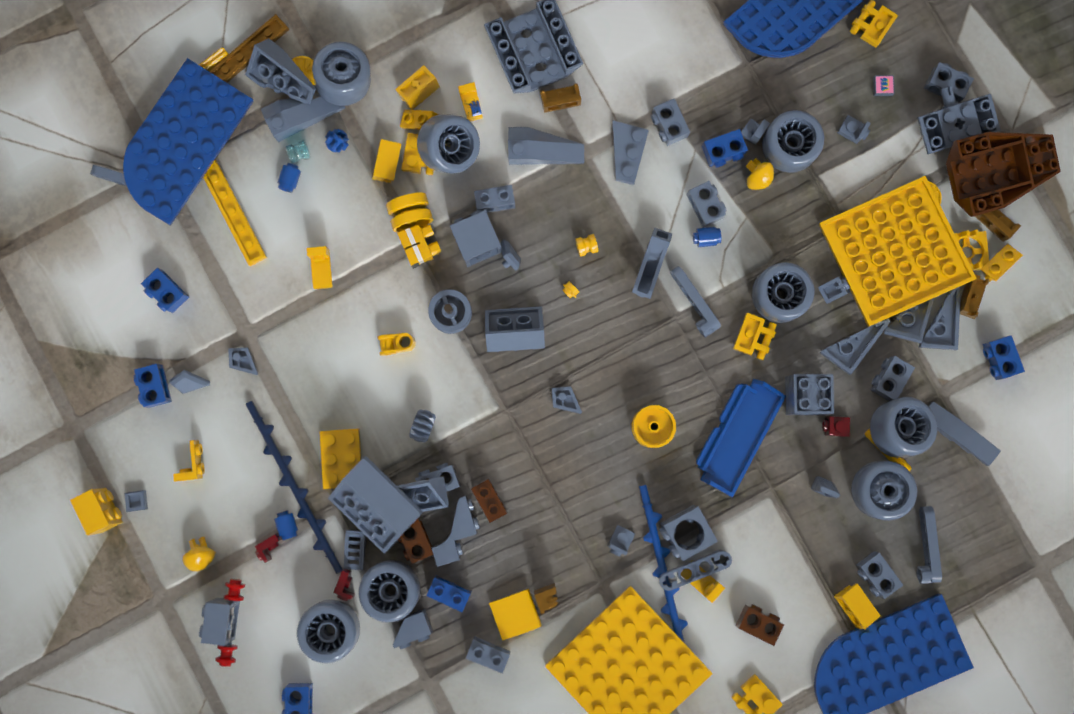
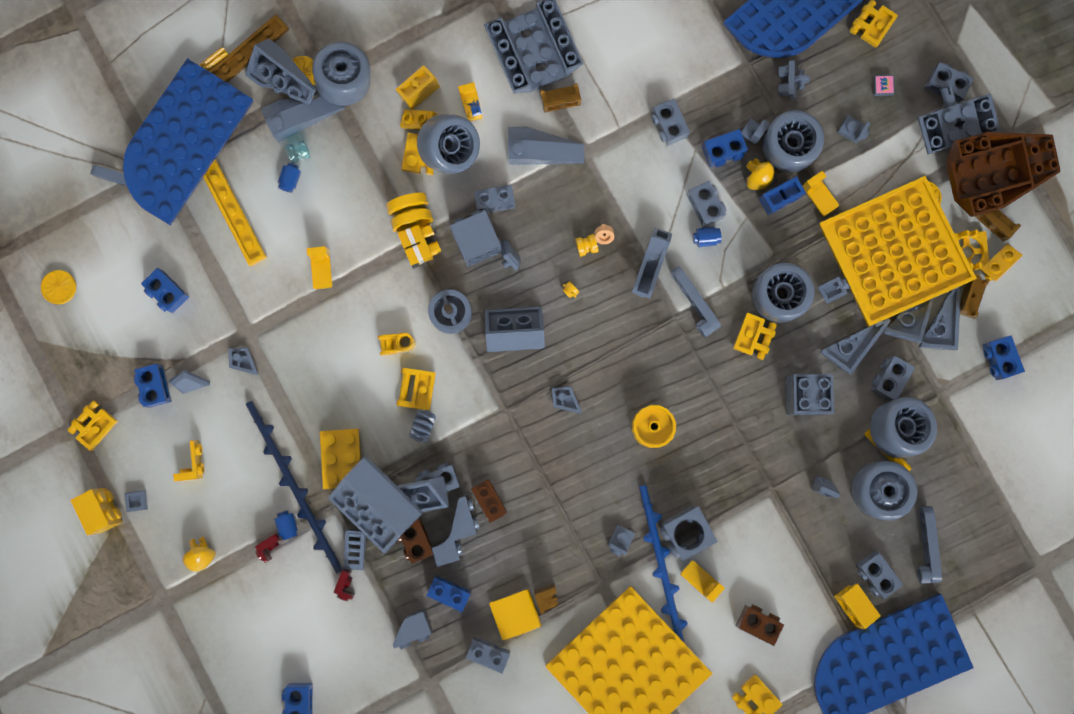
sand blue brick [199,579,245,667] -> none
sand blue wheel [297,600,360,663] -> none
blue gear [325,129,349,153] -> none
sand blue wheel [359,560,420,622] -> none
yellow hinge [372,139,401,183] -> none
sand blue wing [612,121,649,185] -> none
sand blue beam [659,549,732,591] -> none
blue slope [696,379,786,497] -> none
dark red bracket [822,416,850,437] -> none
sand blue slope [928,402,1001,466] -> none
none -> yellow wheel [41,270,76,304]
none -> yellow plate [67,400,118,451]
none -> yellow plate [396,368,436,411]
none -> light nougat tile [595,224,614,244]
none -> blue brick [759,176,806,215]
none -> sand blue hips [779,61,810,100]
none -> yellow bracket [802,171,839,216]

